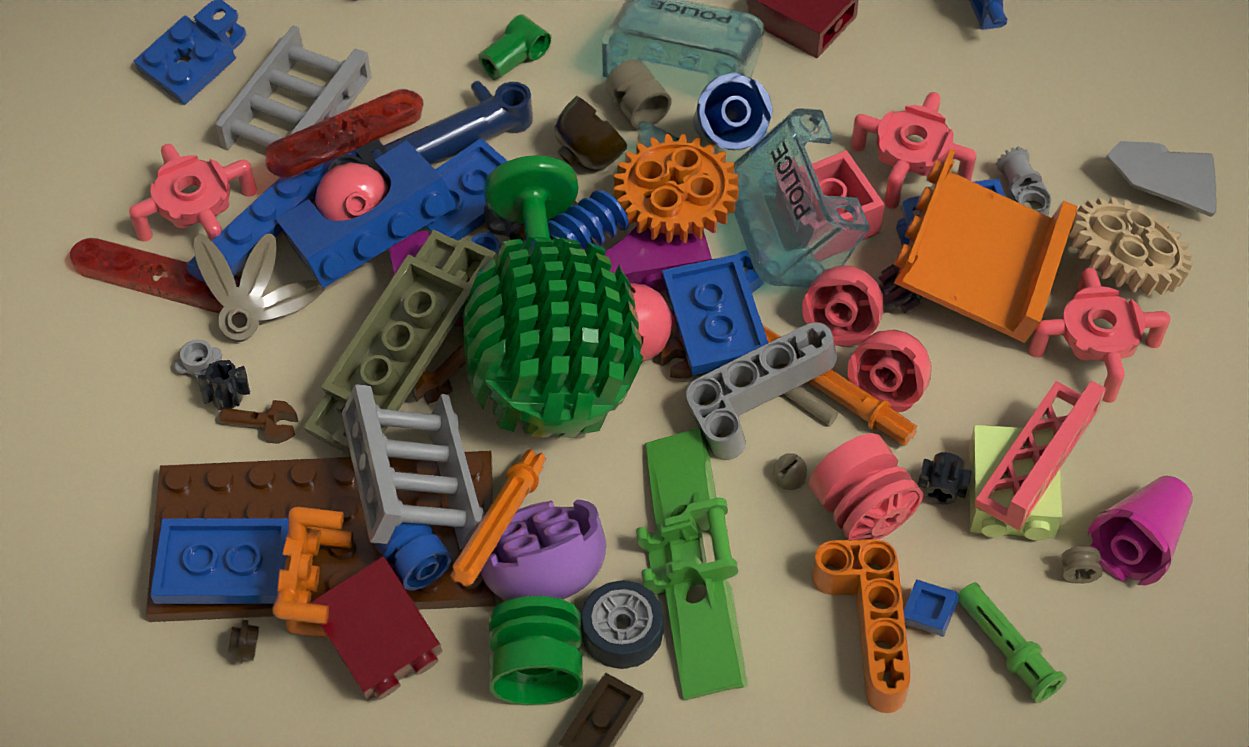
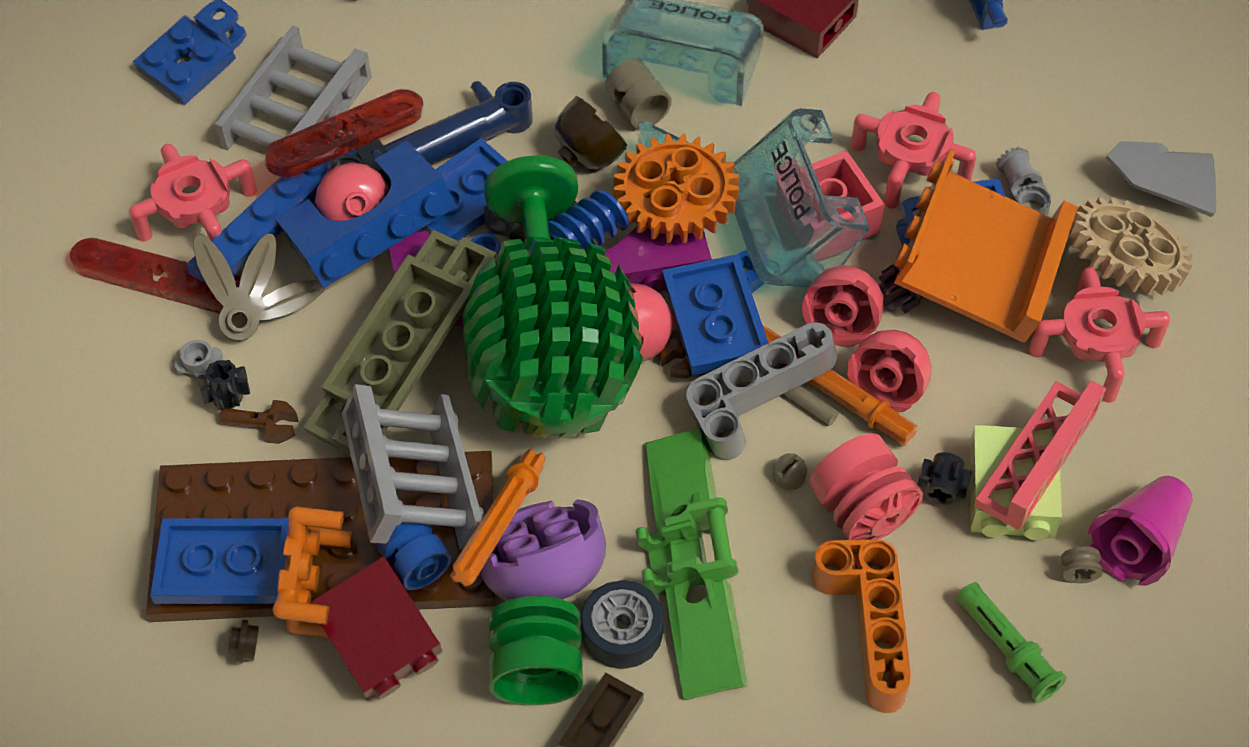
reddish brown bar [412,345,467,404] -> none
green piece [478,14,552,80] -> none
blue cone [693,73,773,150] -> none
blue plate [903,579,959,637] -> none

